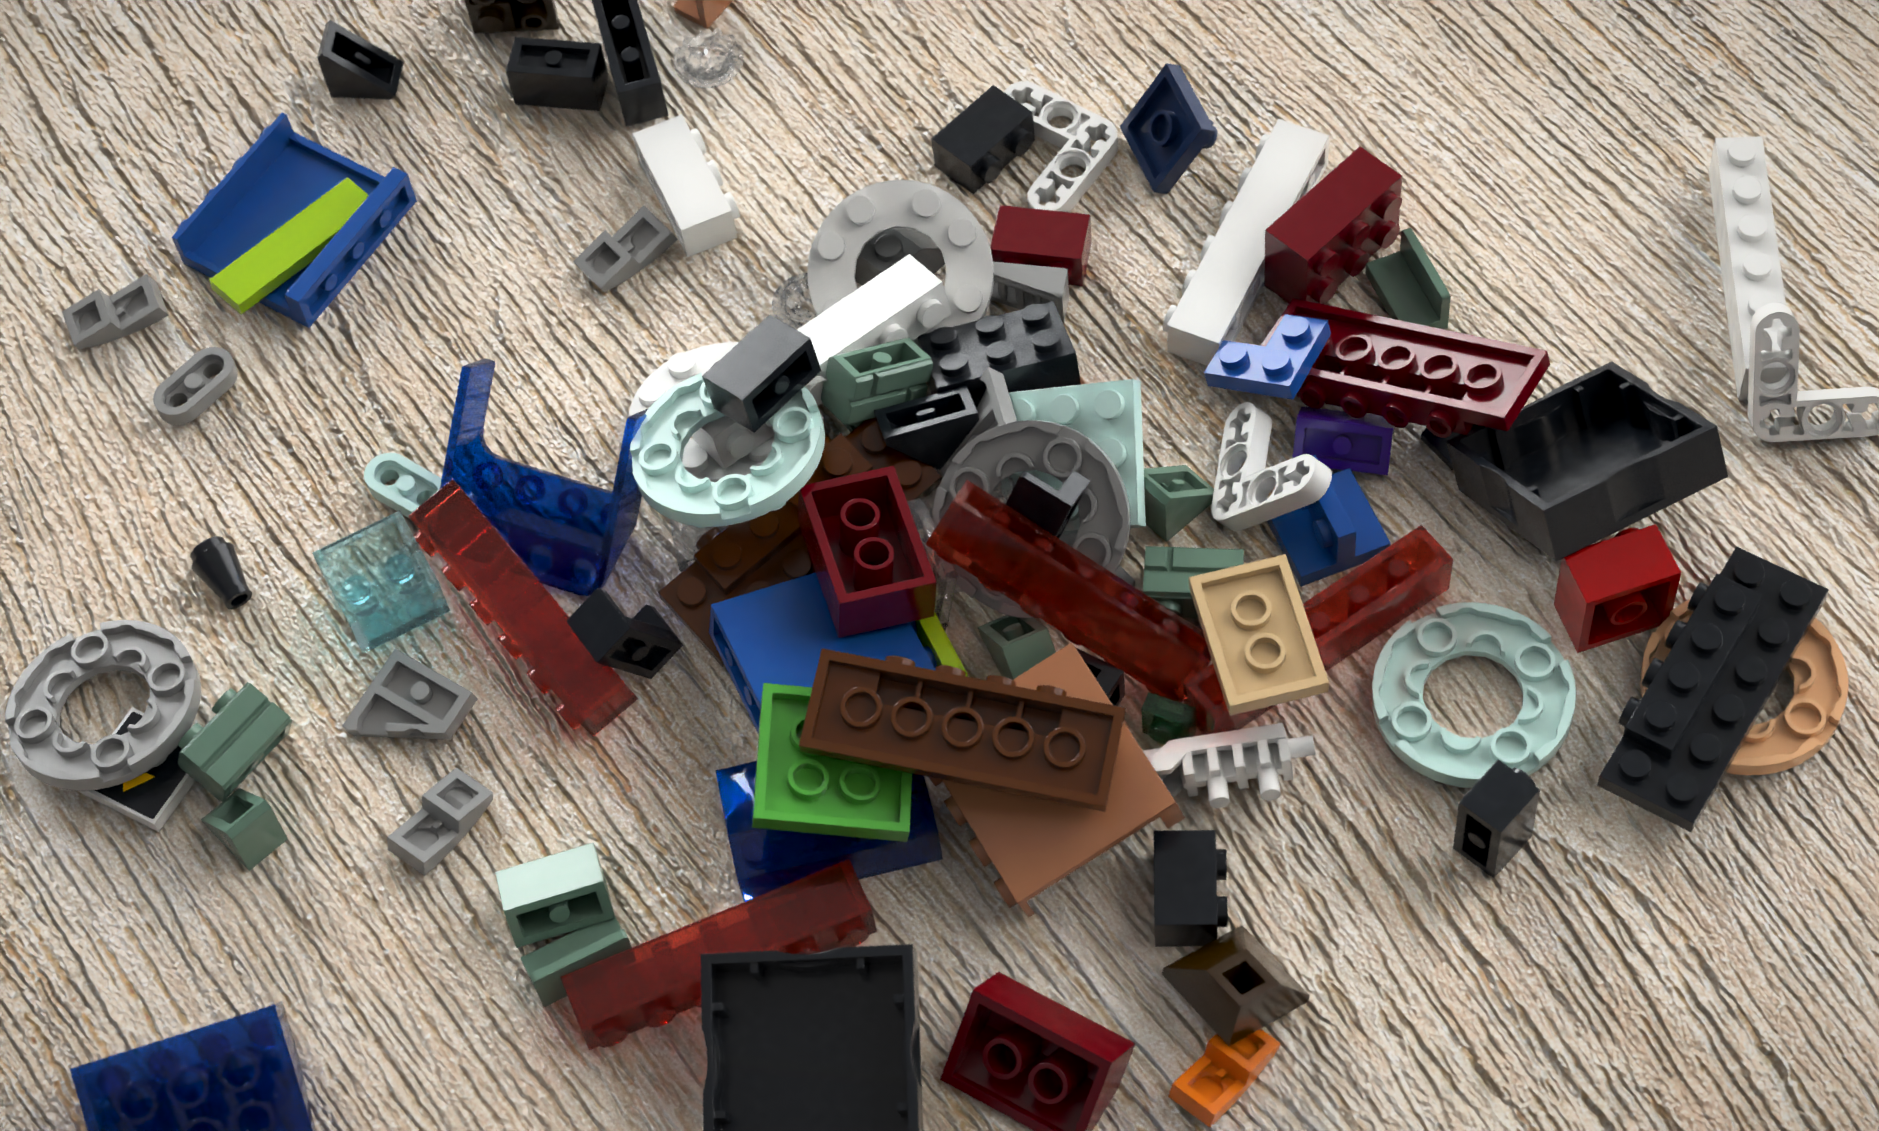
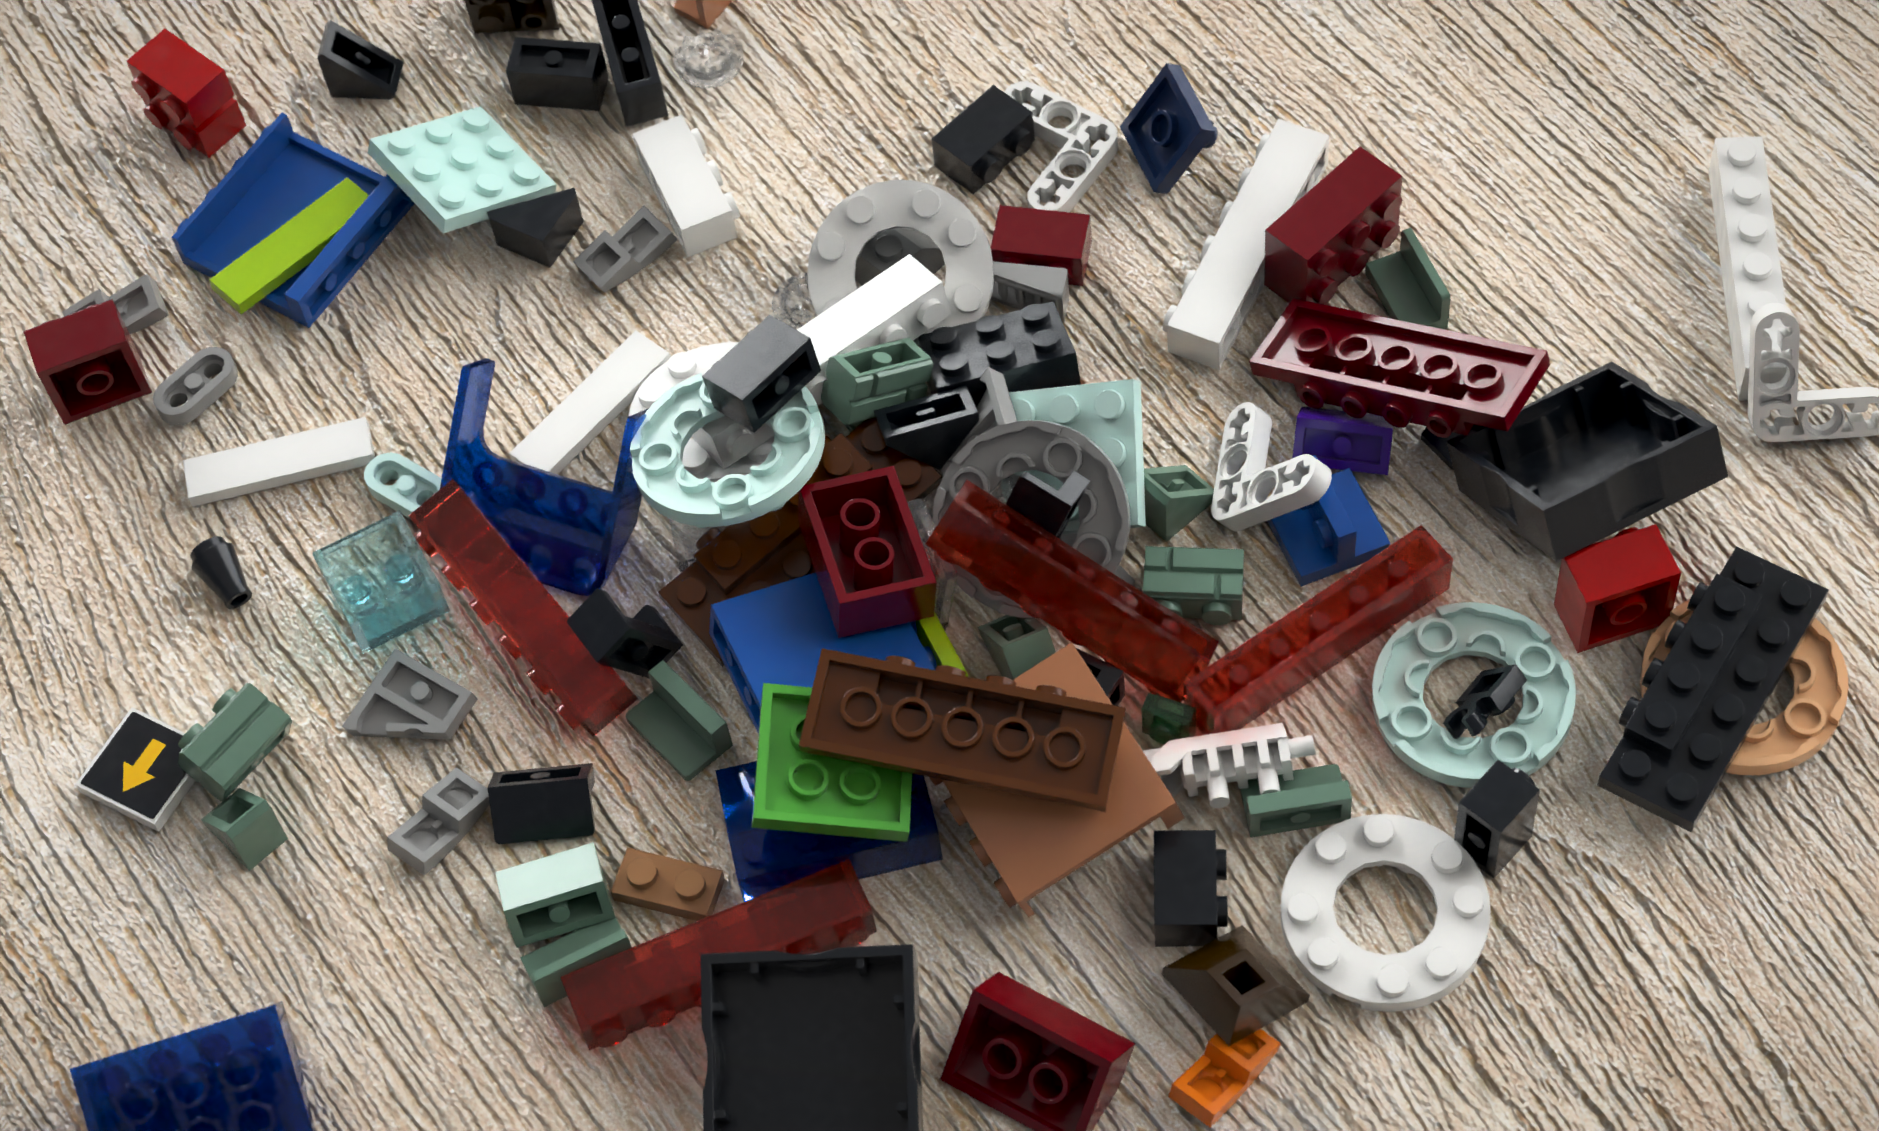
light grey plate [5,620,201,792] -> none
tan plate [1189,554,1329,716] -> none
plate [1204,314,1331,400] -> none
none -> dark red brick [23,299,152,425]
none -> red piece [126,28,247,158]
none -> white tile [183,417,375,507]
none -> light aqua plate [368,106,557,233]
none -> black slope [487,188,584,268]
none -> black panel [487,763,595,844]
none -> white tile [509,330,671,486]
none -> medium nougat plate [611,847,725,924]
none -> sand green panel [626,660,733,781]
none -> sand green panel [1240,764,1352,838]
none -> white plate [1281,814,1491,1012]
none -> black plate [1443,665,1527,739]

